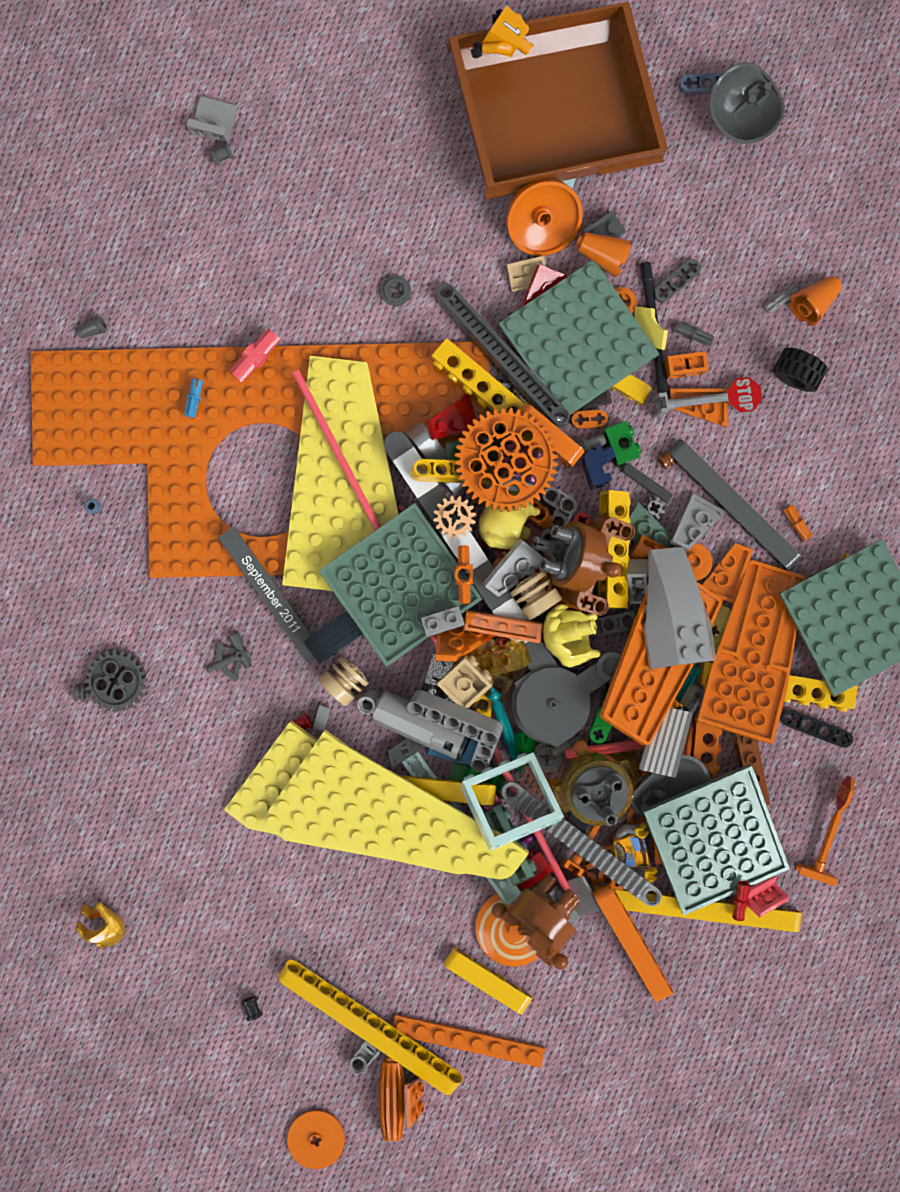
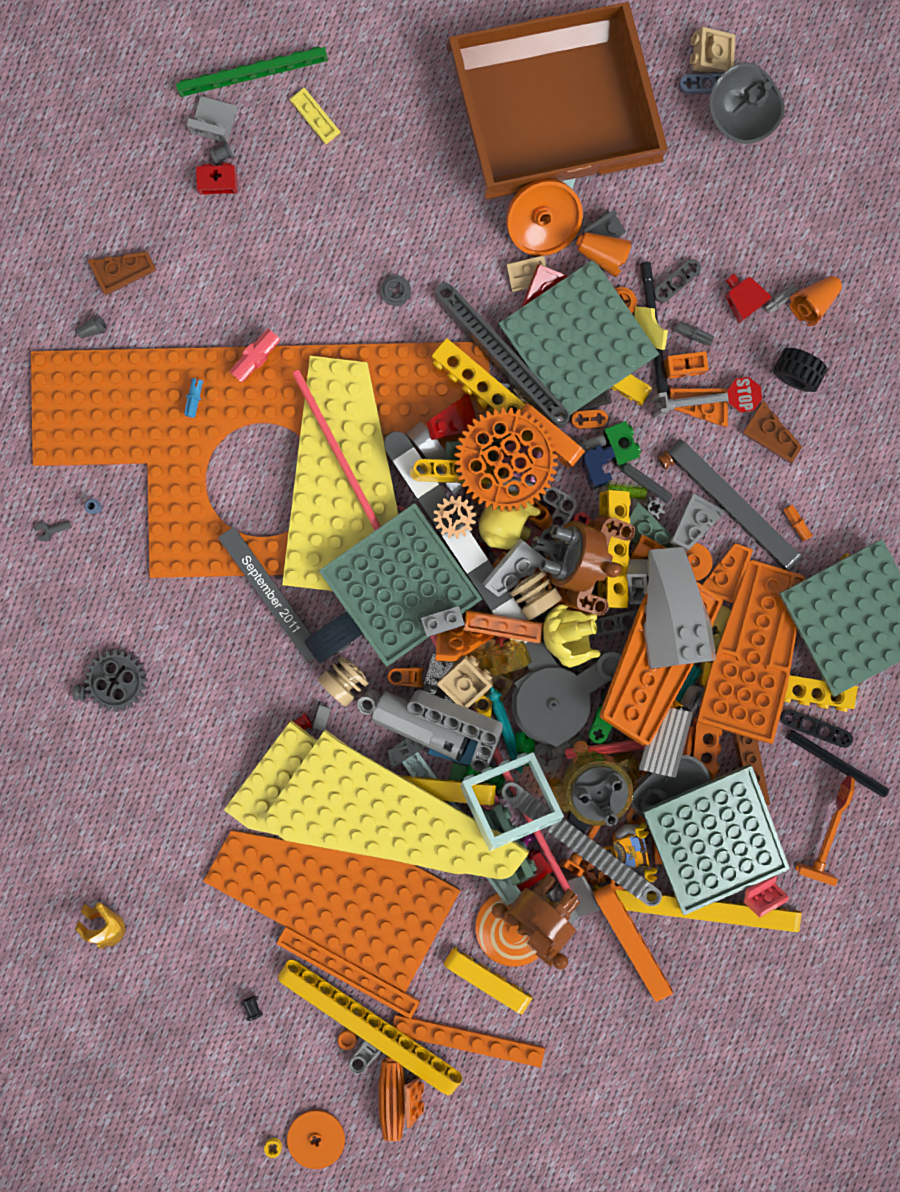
dark grey piece [206,632,252,681] -> none
orange axle [455,545,473,604] -> none
light orange torso [471,5,533,58] -> none
red pin [732,880,750,921] -> none
none -> dark grey bar [34,521,72,542]
none -> dark orange wing [87,252,157,296]
none -> green plate [176,46,328,97]
none -> red brick [196,163,238,195]
none -> orange wing [203,830,461,992]
none -> yellow bush [264,1138,282,1158]
none -> orange plate [276,927,420,1019]
none -> light yellow tile [290,88,340,145]
none -> orange tile [338,1029,357,1050]
none -> orange piece [388,667,424,687]
none -> clear neon green piece [608,484,647,500]
none -> tan plate [690,27,735,74]
none -> red torso [725,274,772,323]
none -> dark orange wing [742,400,802,464]
none -> black axle [787,730,889,797]

